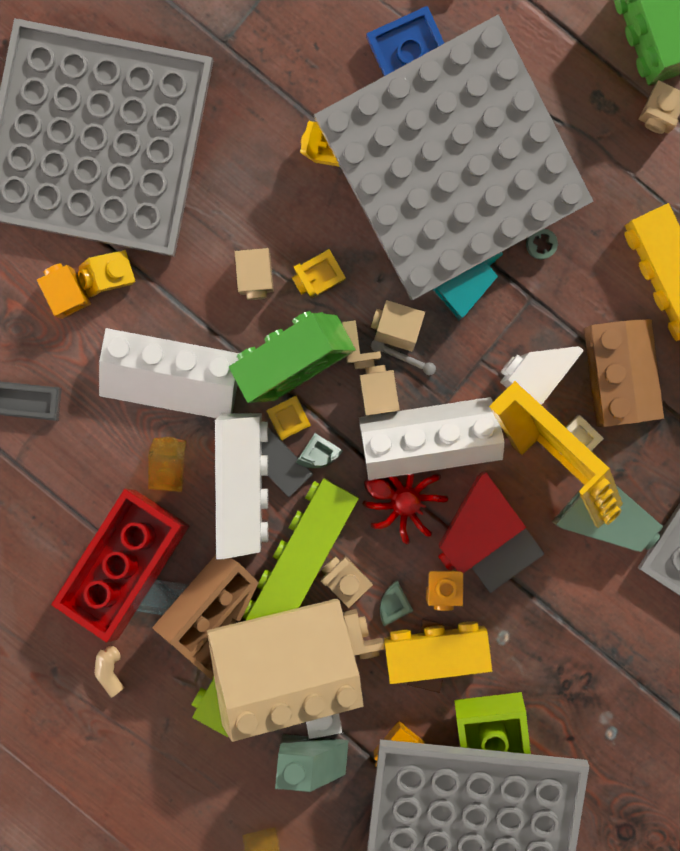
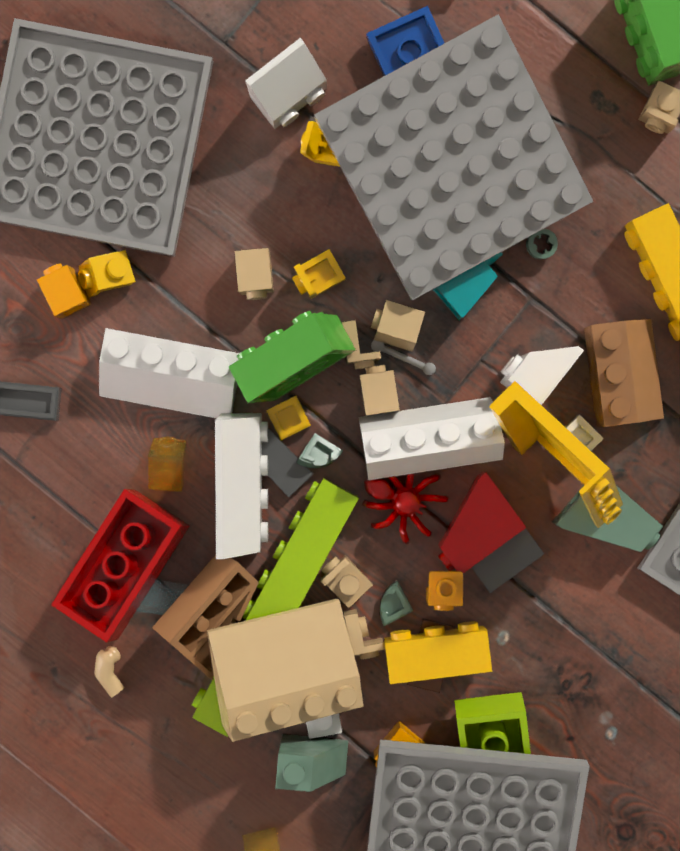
none -> white slope [245,38,327,129]

